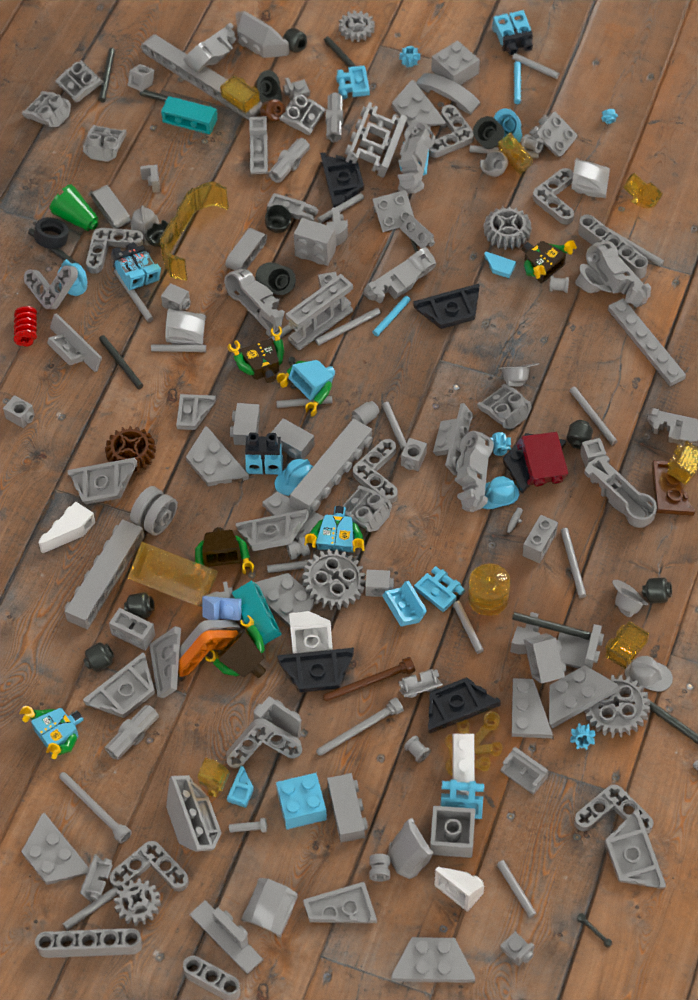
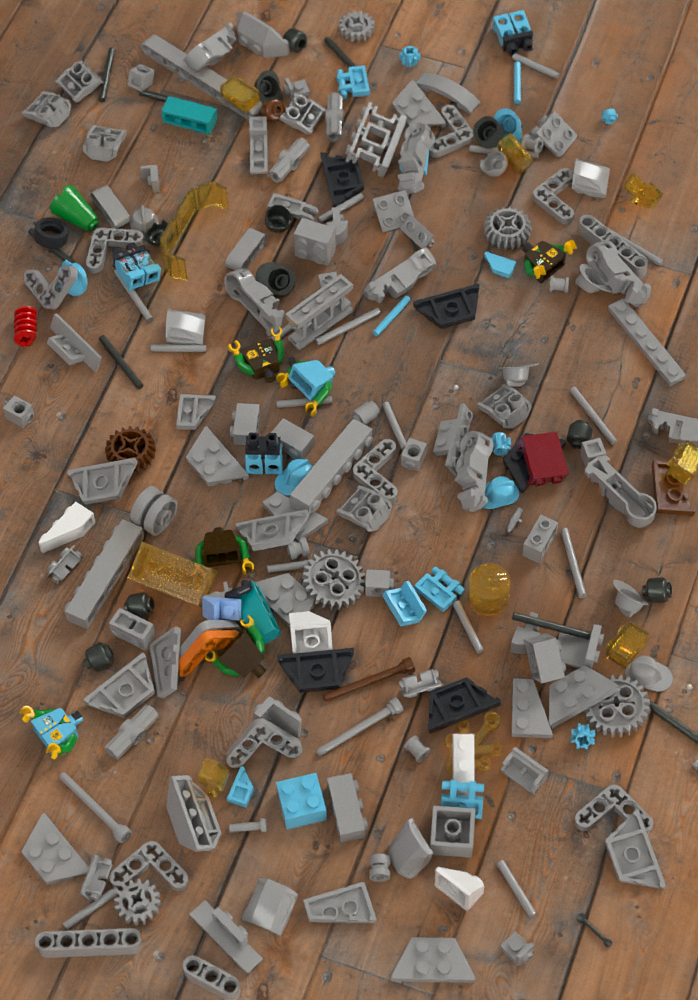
light grey brick [161,283,191,311] -> none
torso [304,506,365,553] -> none
light grey brick [432,40,480,85] -> none
none -> light grey hinge [46,545,82,584]
none -> black arm [225,580,253,599]

